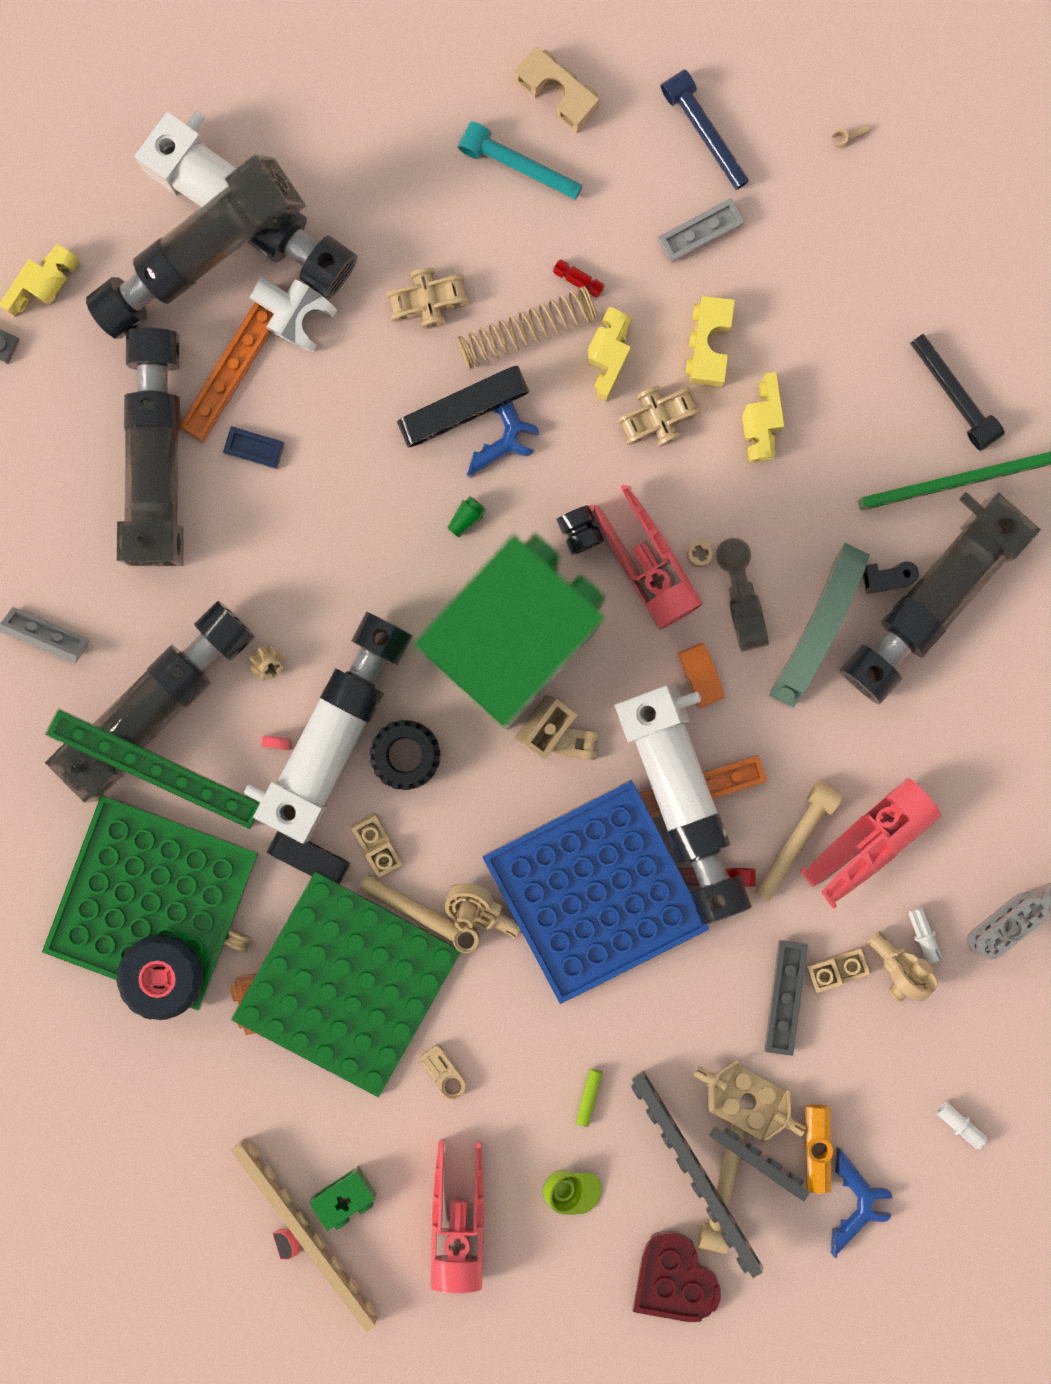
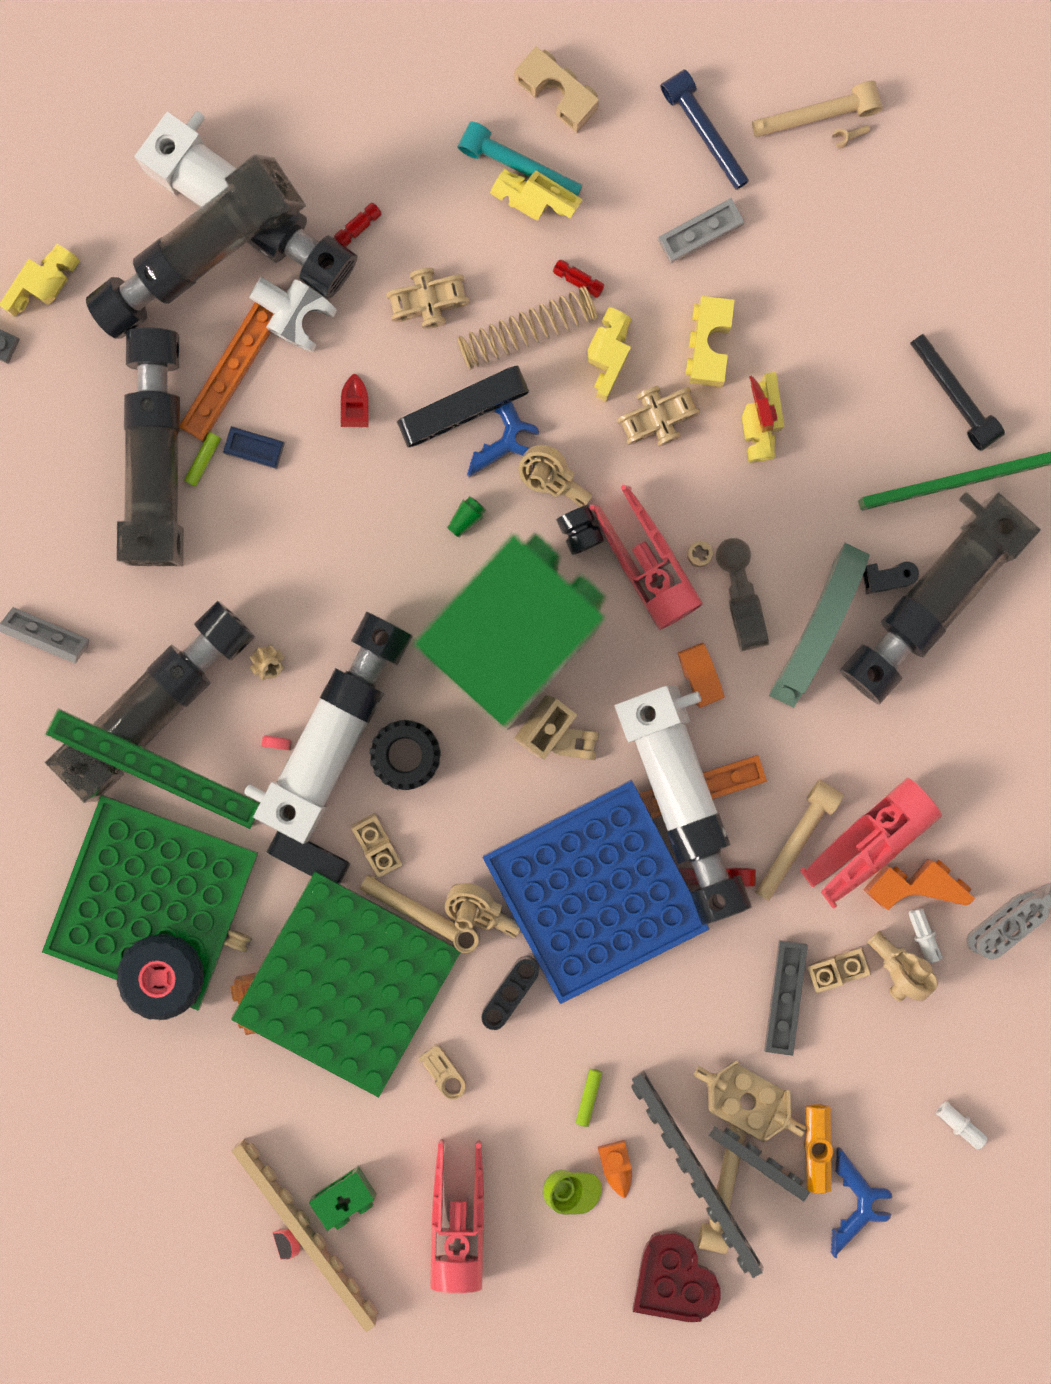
none -> lime piece [183,432,222,487]
none -> red axle [334,202,382,247]
none -> red plate [341,374,369,427]
none -> black beam [481,956,539,1030]
none -> light yellow plate [490,168,583,220]
none -> tan pin [518,445,593,507]
none -> orange plate [598,1140,632,1198]
none -> red plate [749,376,778,433]
none -> tan piece [752,81,883,137]
none -> orange arch [863,859,975,911]

